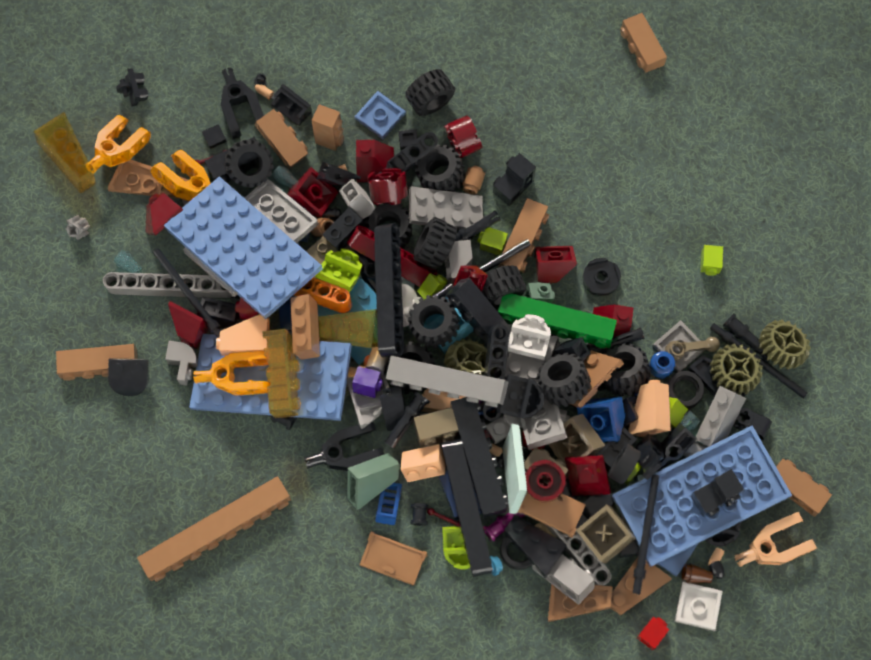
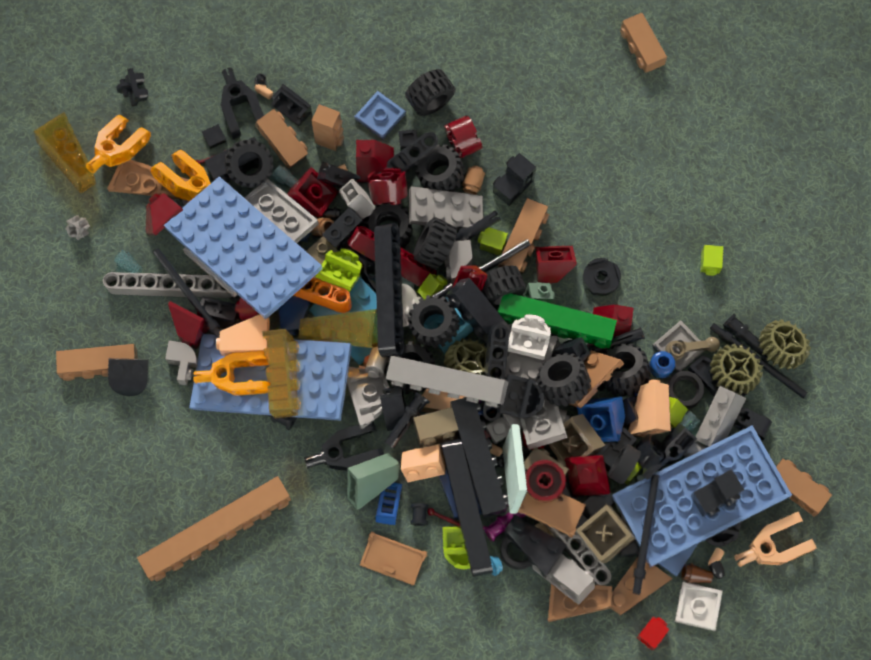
medium nougat brick [291,294,320,360] -> none
dark purple brick [352,366,383,398] -> none

